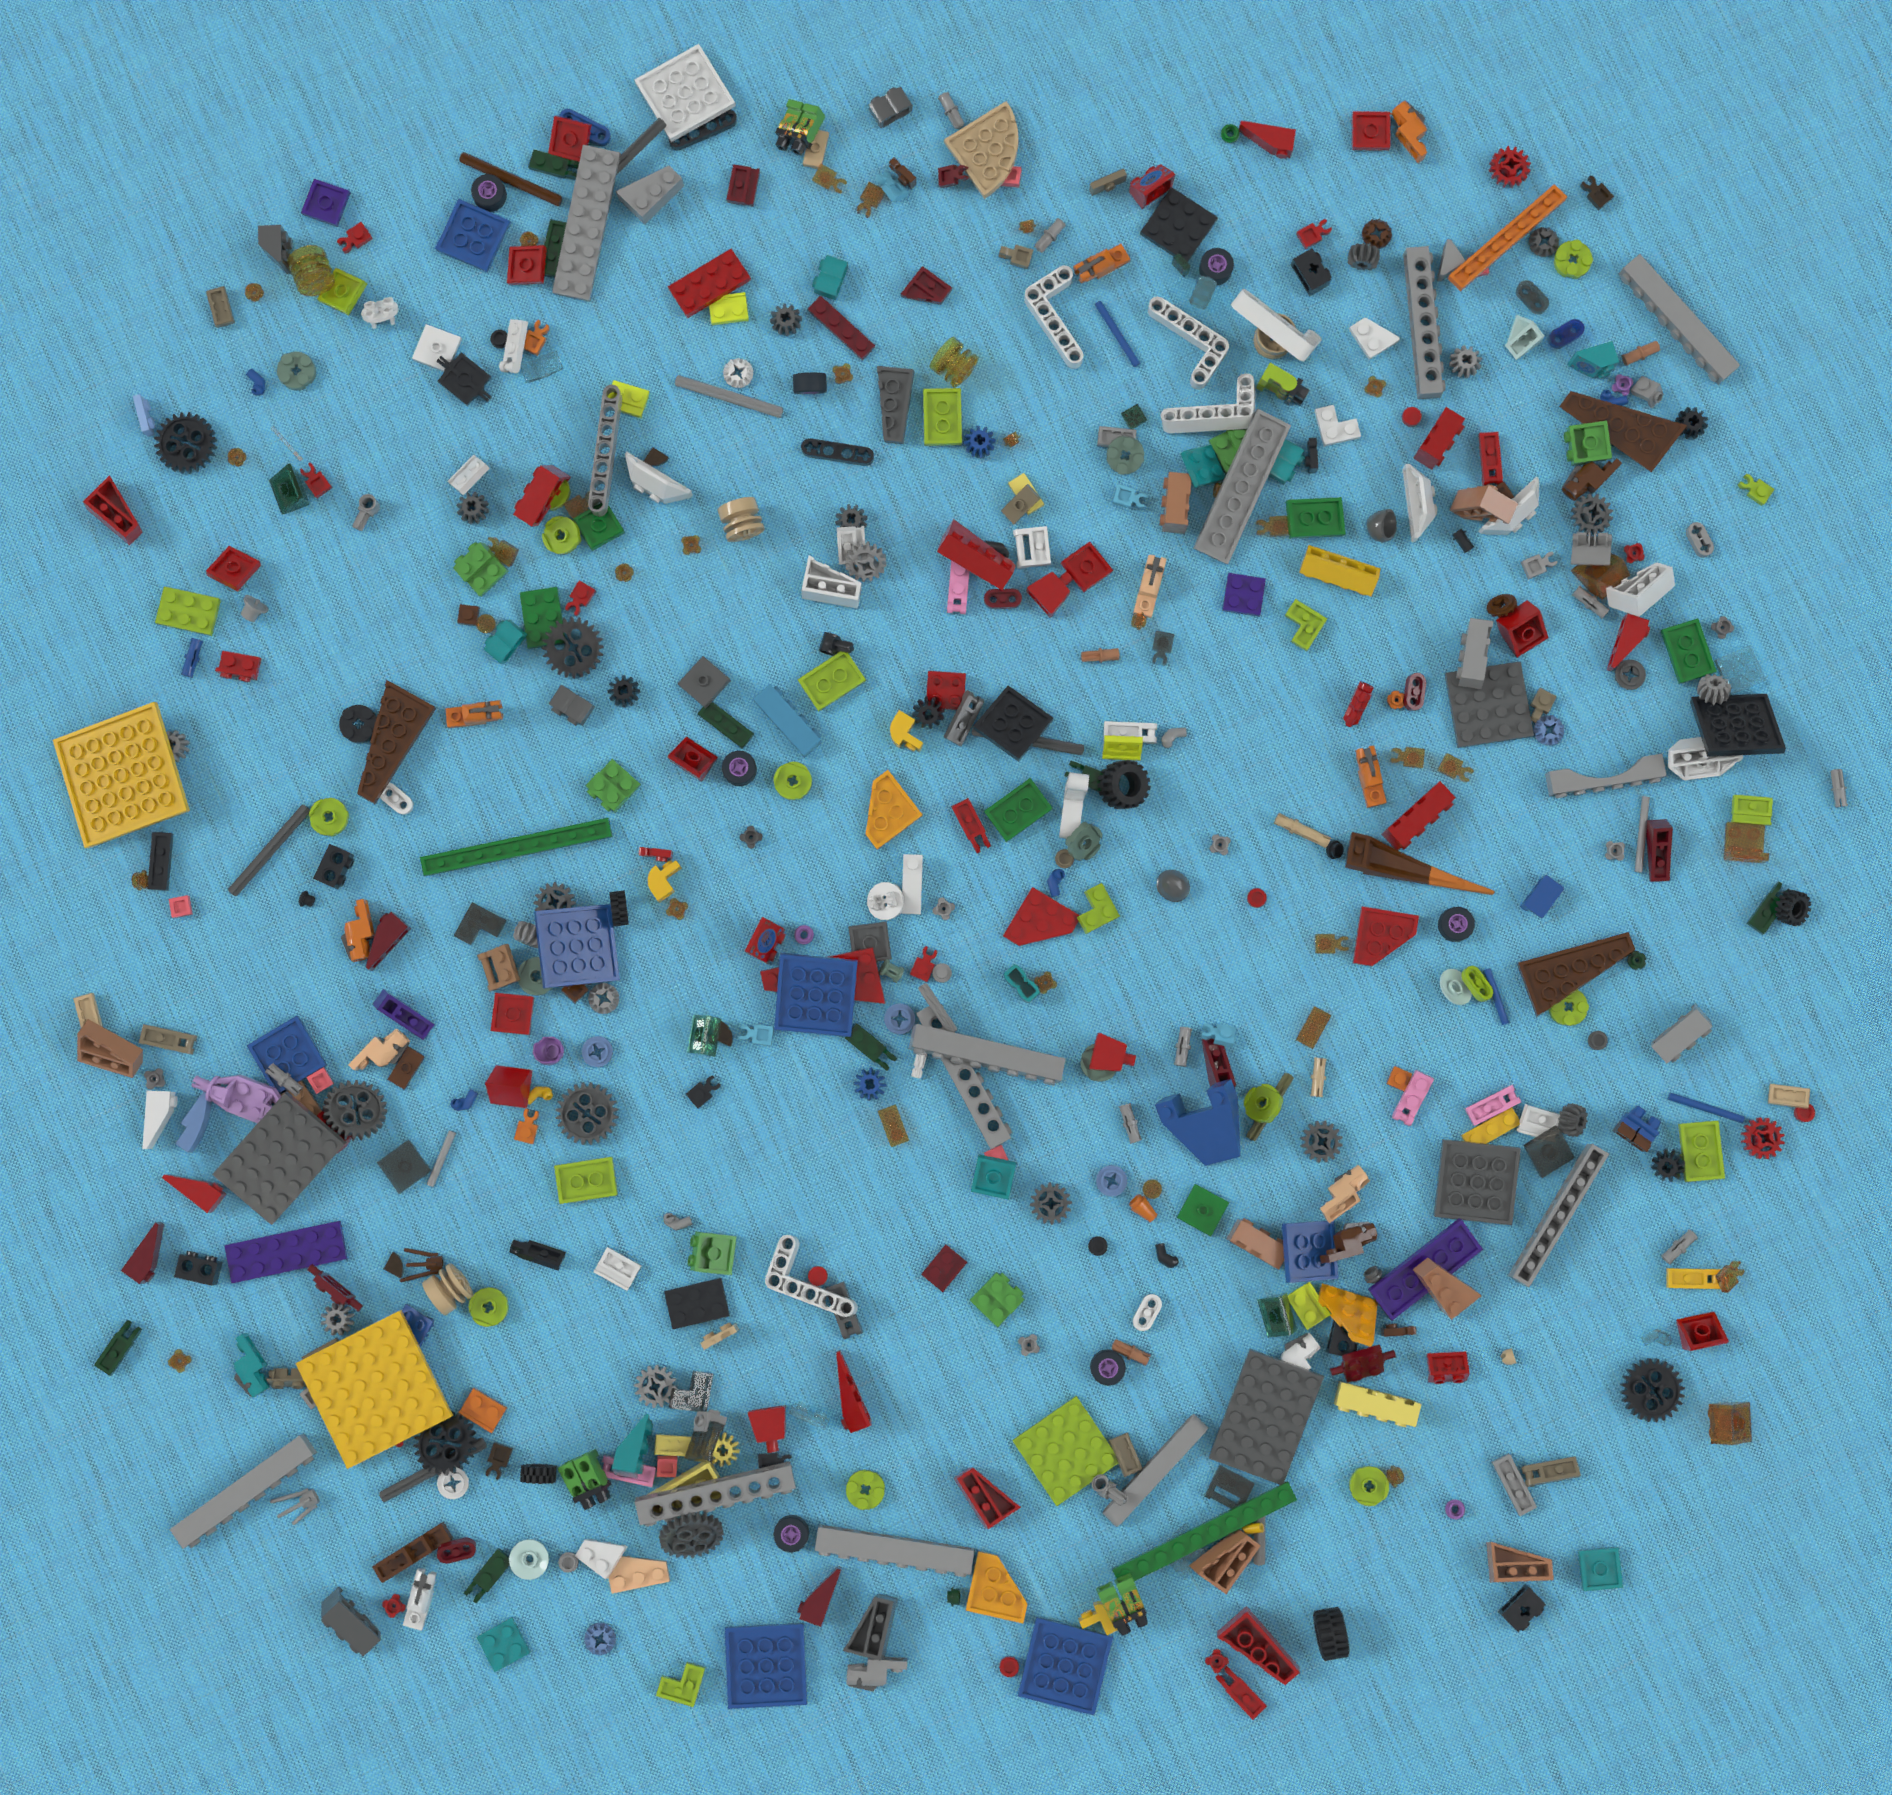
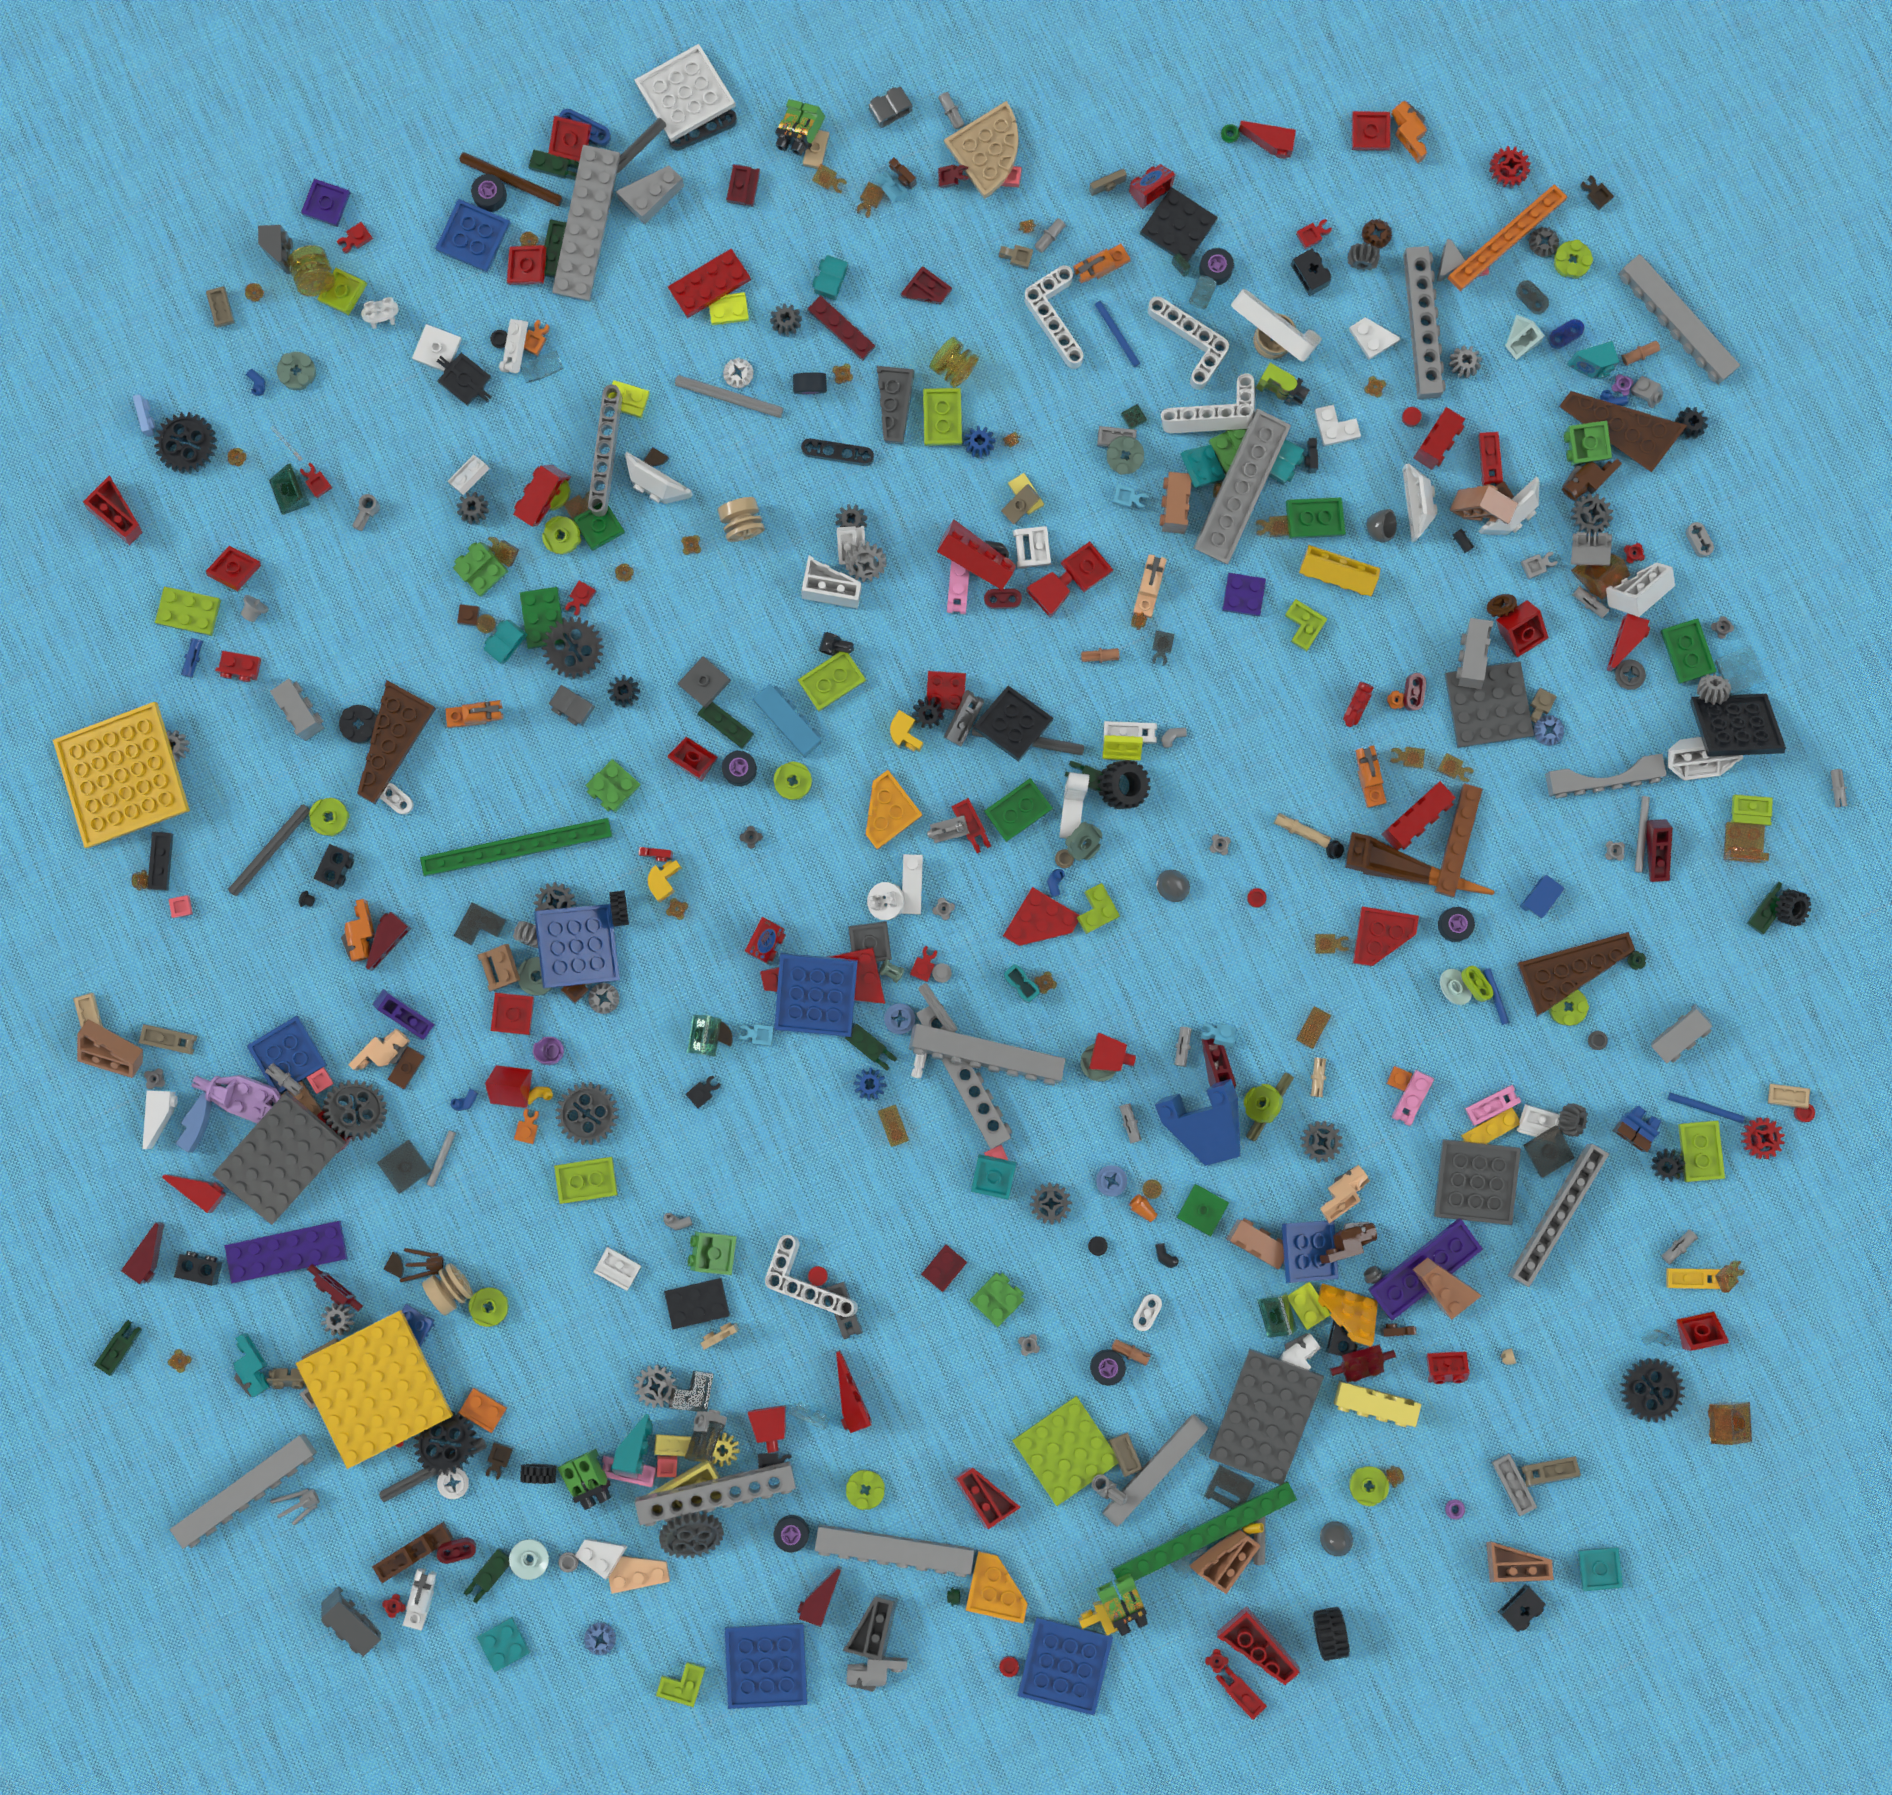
black hinge [510,1239,566,1271] -> none
medium blue gear [582,1036,613,1067] -> none
medium lavender plate [794,925,814,945] -> none
lime plate [1738,474,1775,506] -> none
none -> light grey wedge [270,679,324,741]
none -> light grey hinge [927,816,969,843]
none -> dark grey hat [1320,1521,1353,1557]
none -> dark orange plate [1434,783,1483,898]

